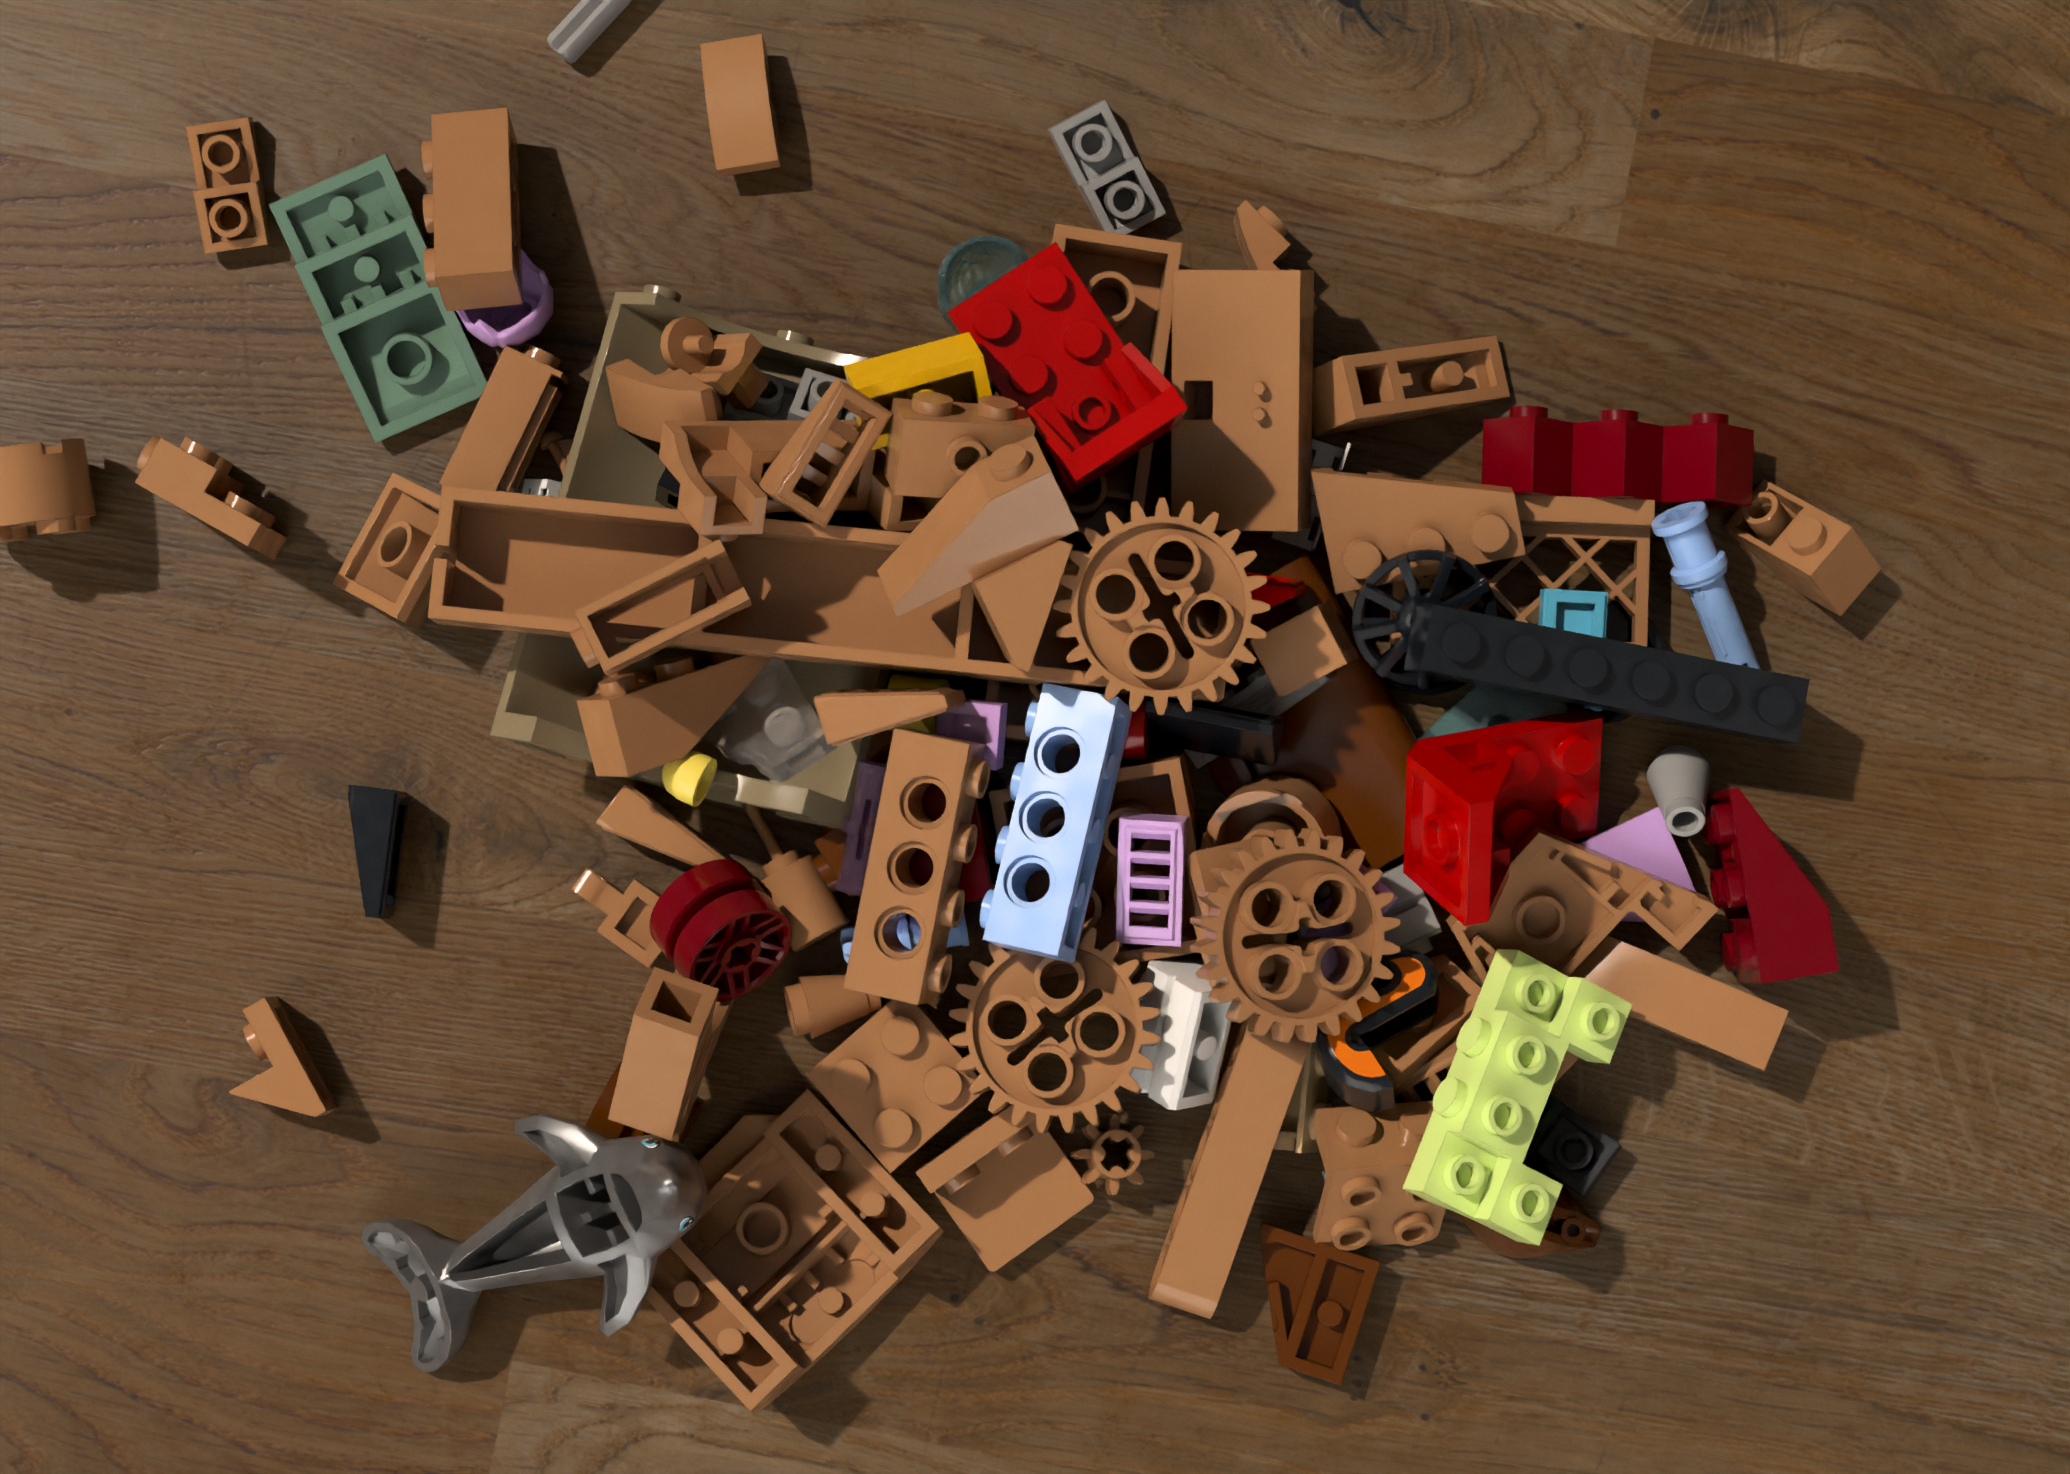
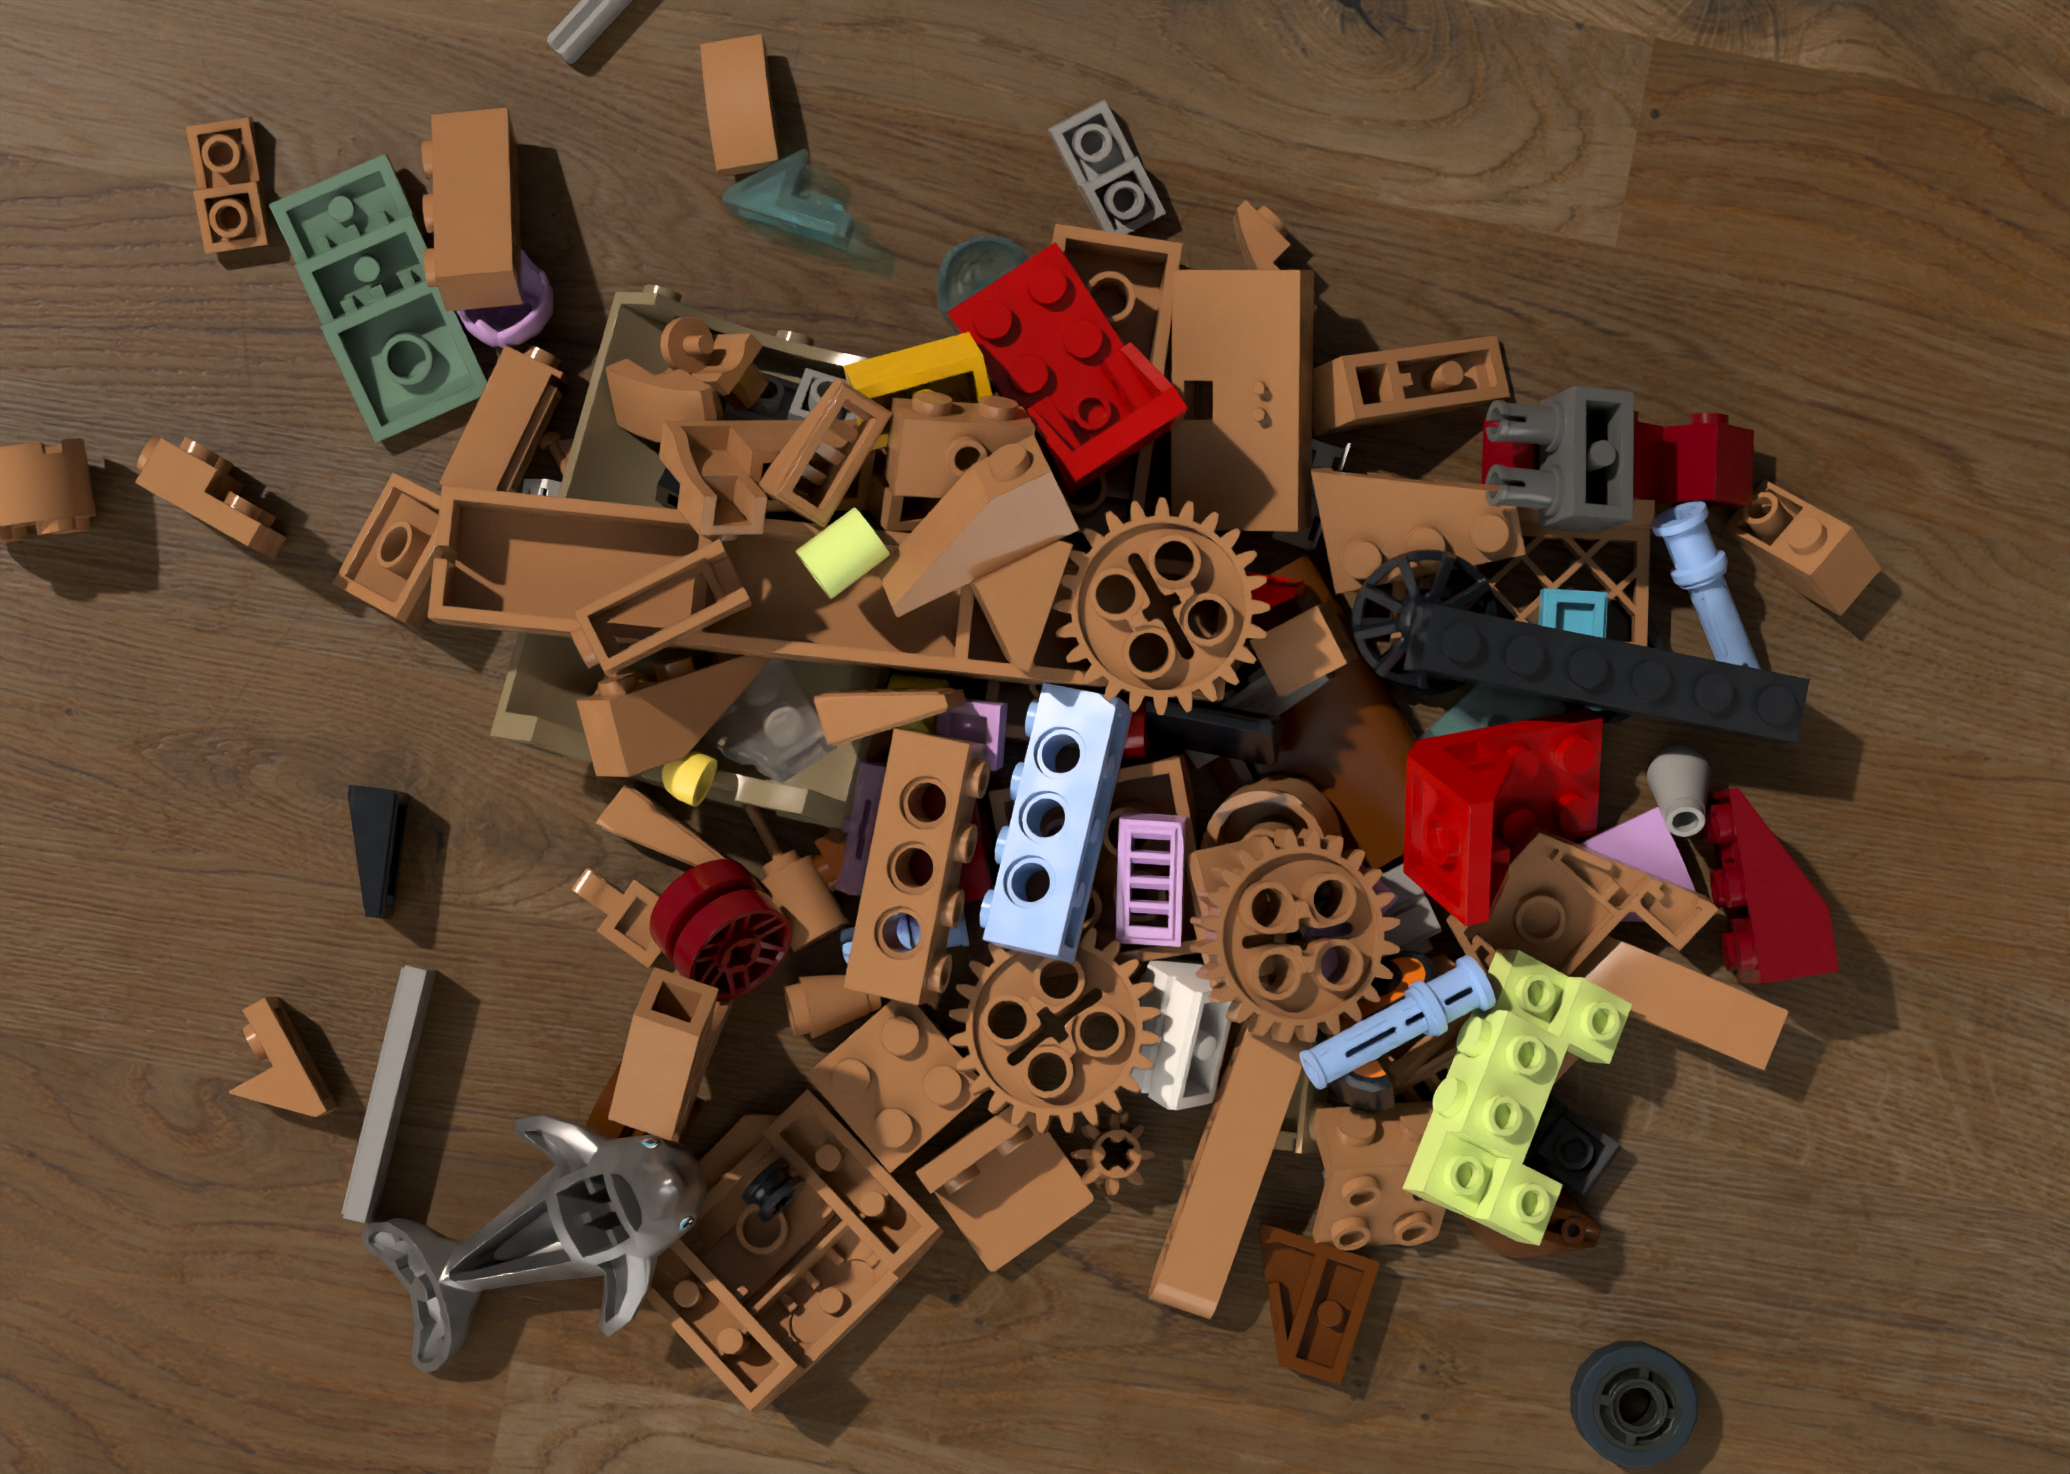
none -> light grey tile [341,965,437,1223]
none -> clear light blue slope [722,148,855,250]
none -> black bush [741,1158,806,1222]
none -> yellowish green piece [795,507,890,599]
none -> light blue pin [1299,954,1496,1090]
none -> dark grey brick [1485,386,1634,533]
none -> wheel [1570,1341,1698,1467]

